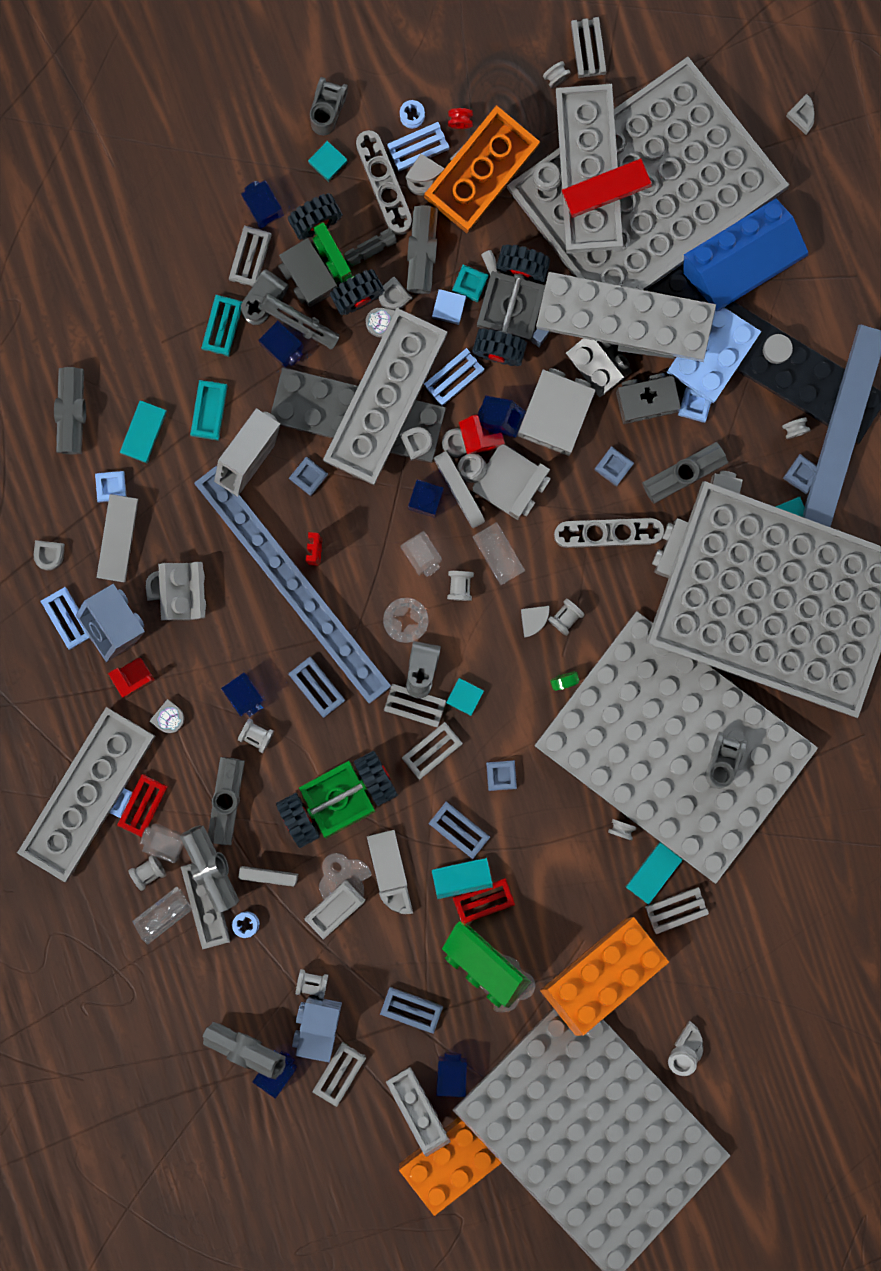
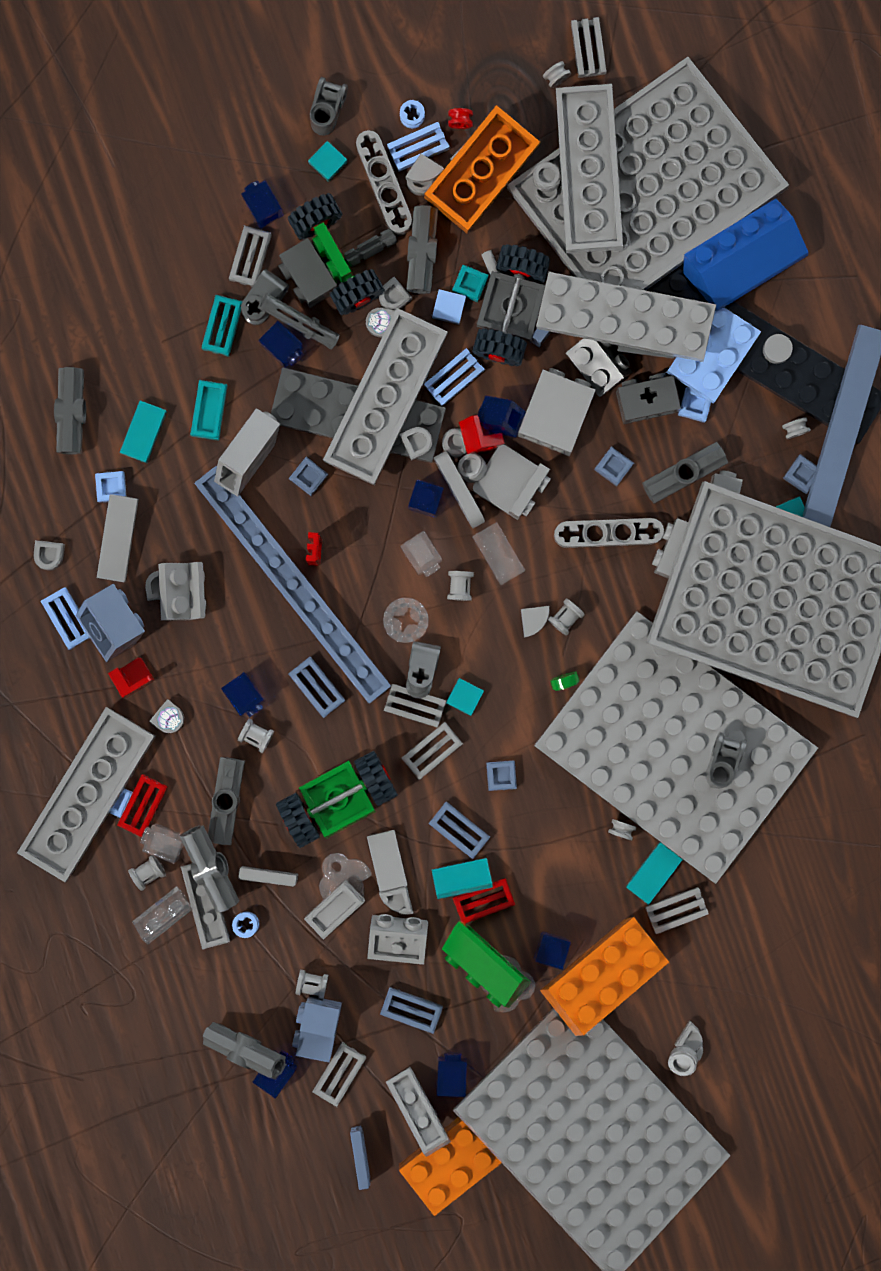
red tile [562,158,652,218] -> none
light grey tile [786,94,815,135] -> none
none -> sand blue tile [350,1126,371,1190]
none -> light grey bracket [367,914,428,964]
none -> clear blue brick [534,931,571,970]

